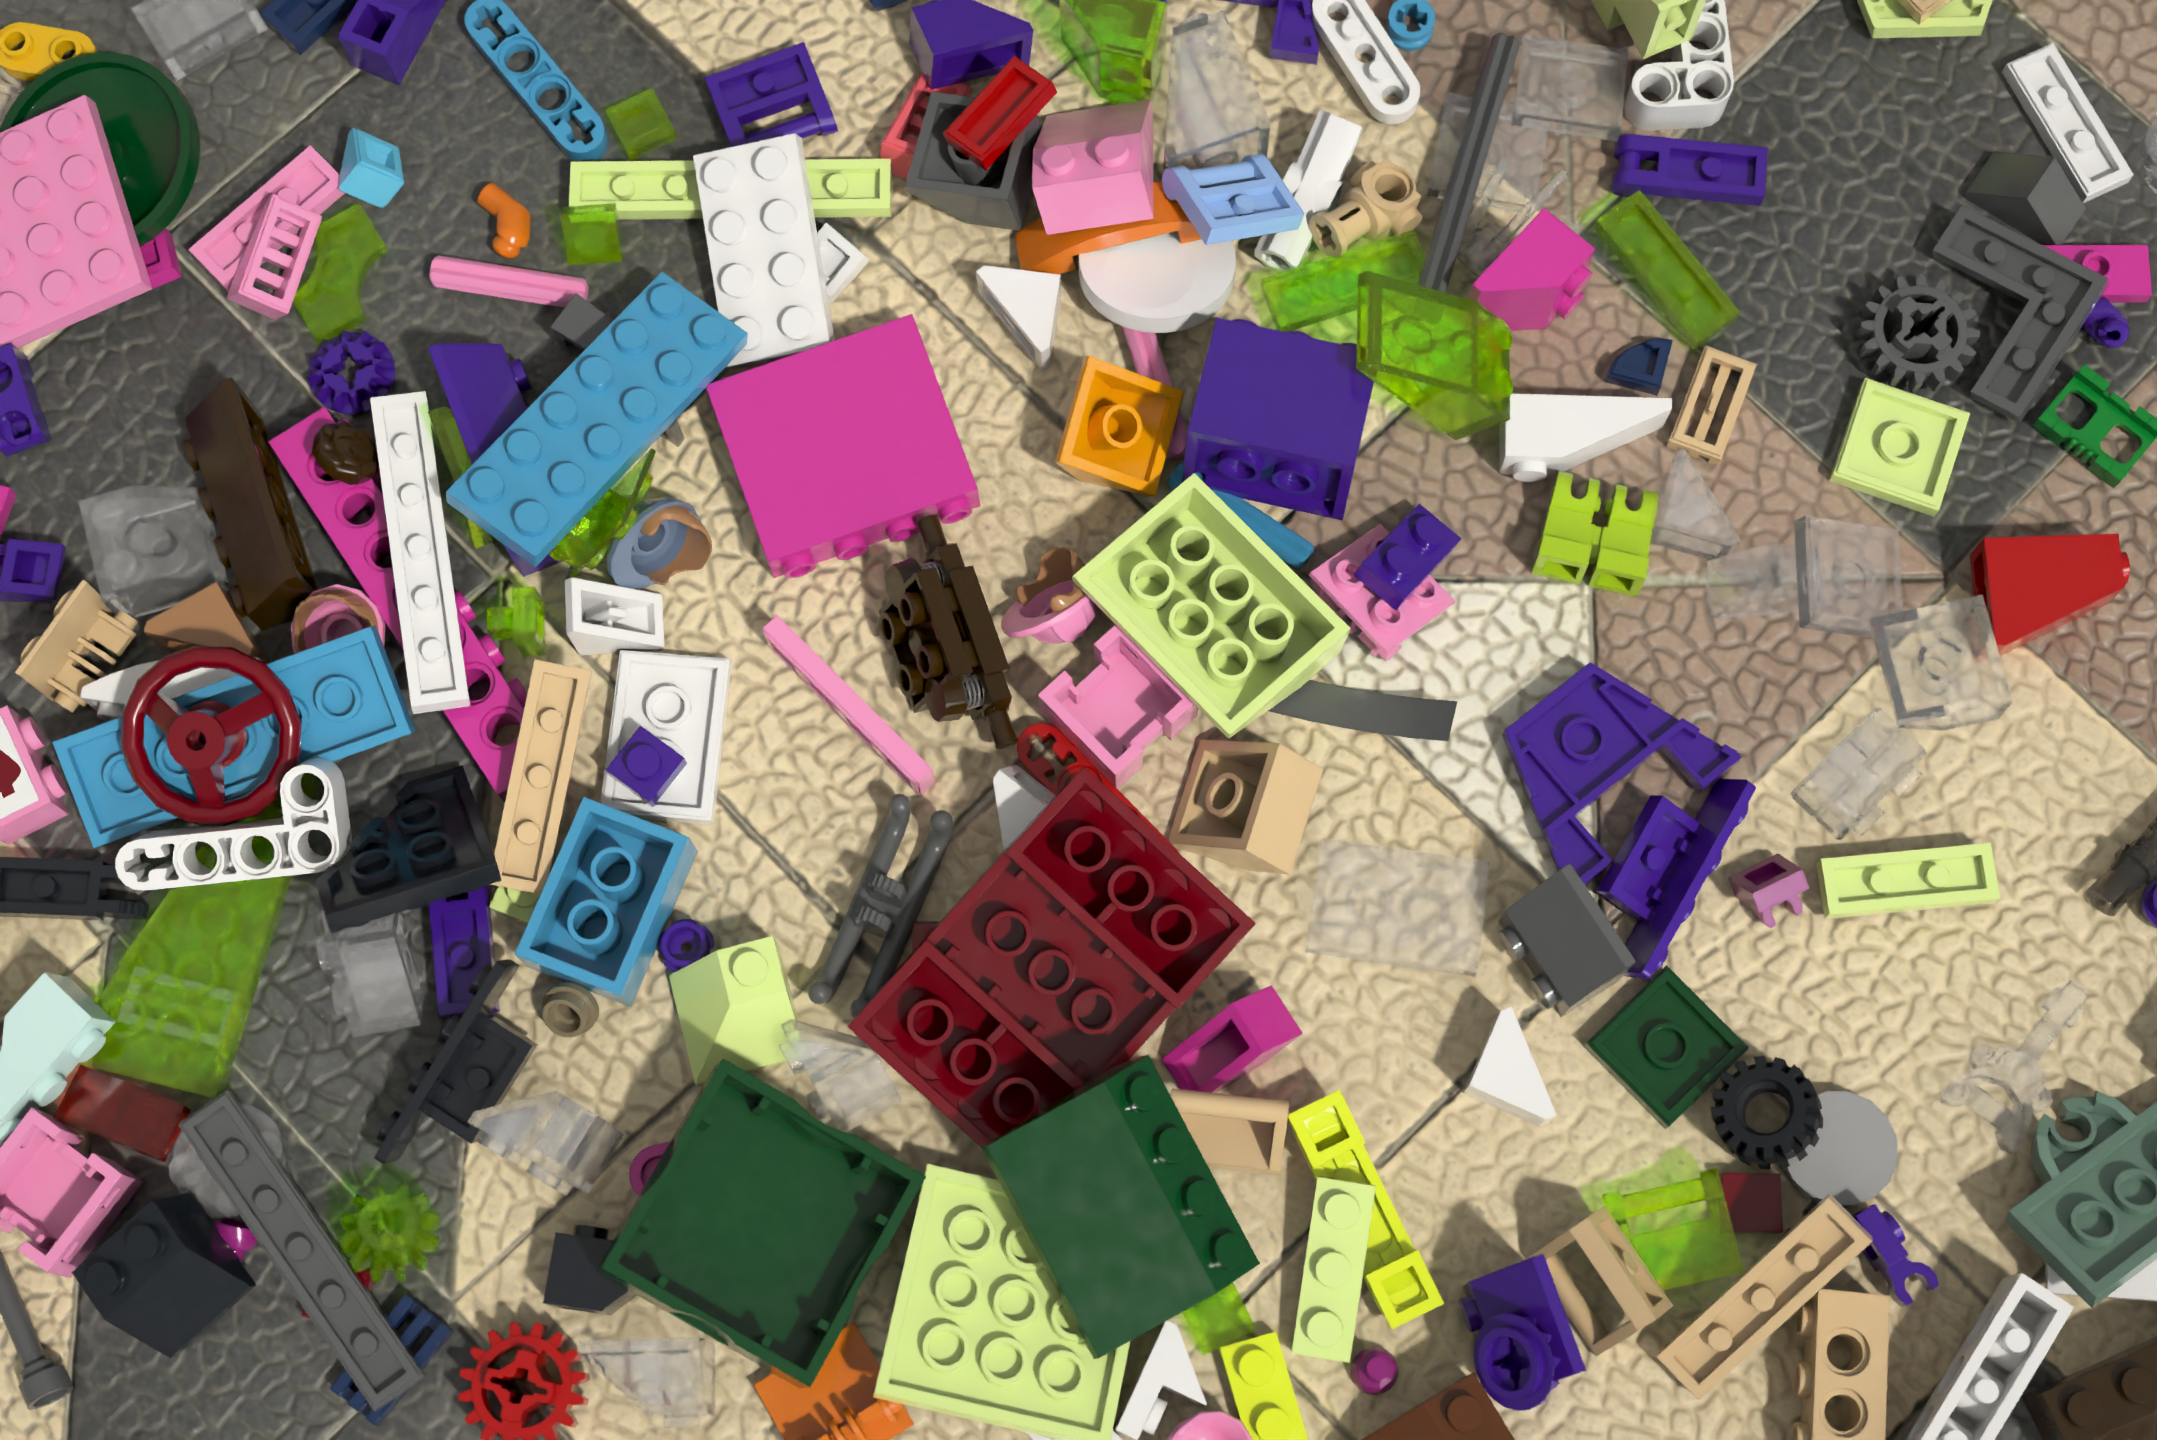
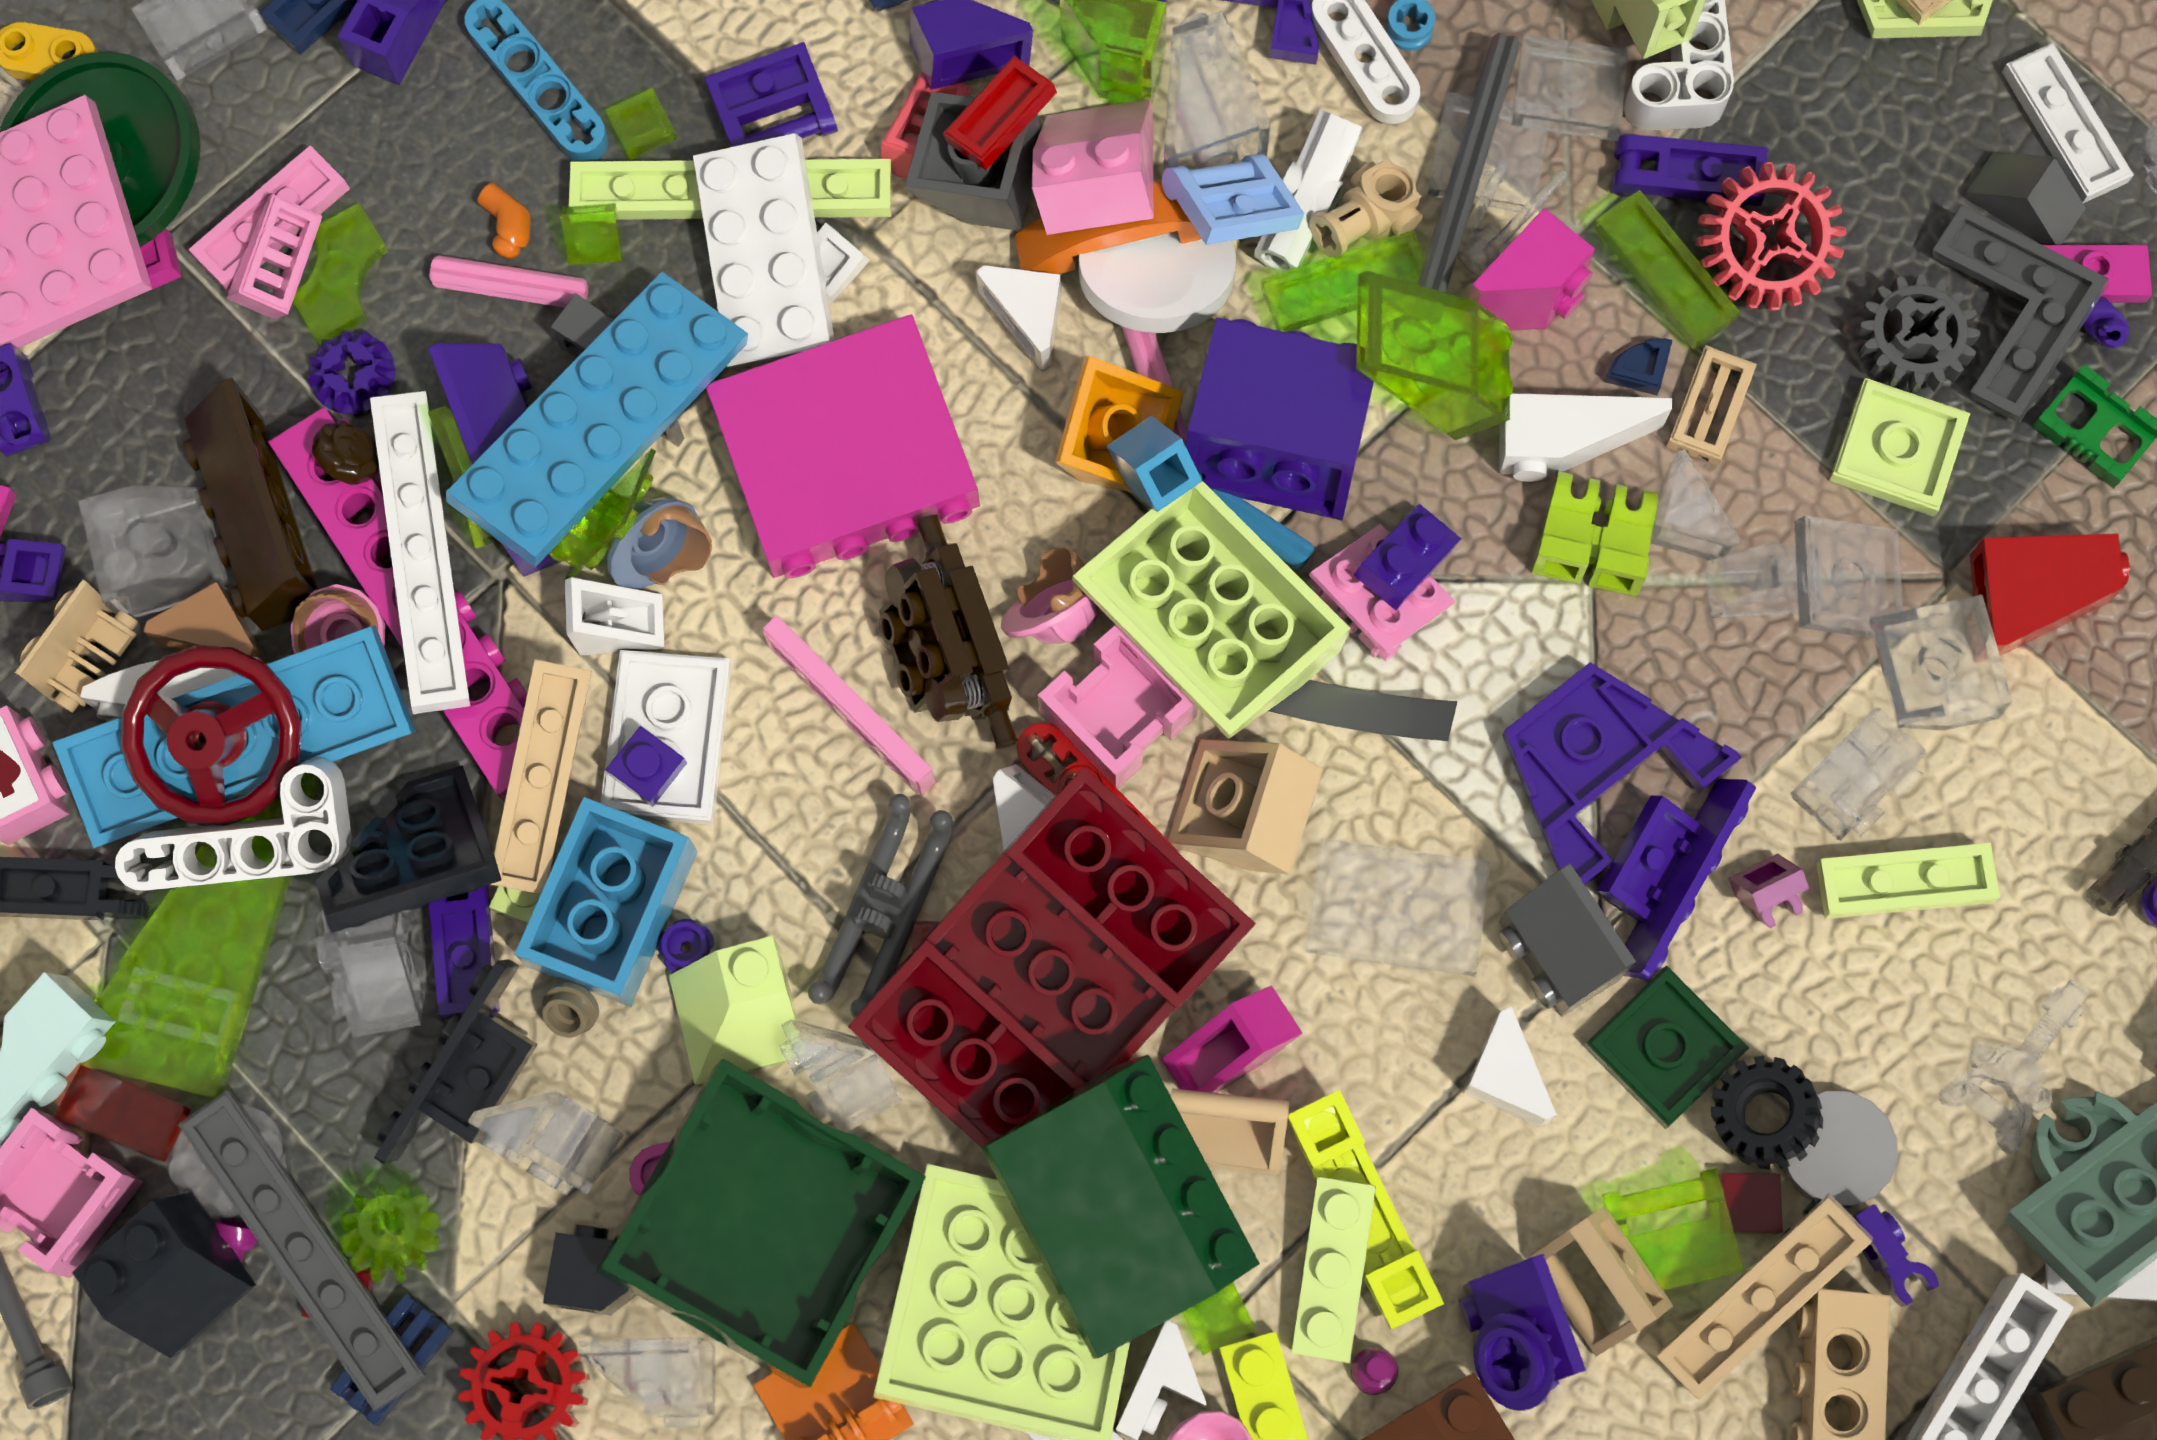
medium azure slope [339,128,404,207] -> none
clear neon green tile [487,587,546,657] -> none
none -> dark azure brick [1106,415,1202,512]
none -> coral gear [1695,162,1846,311]

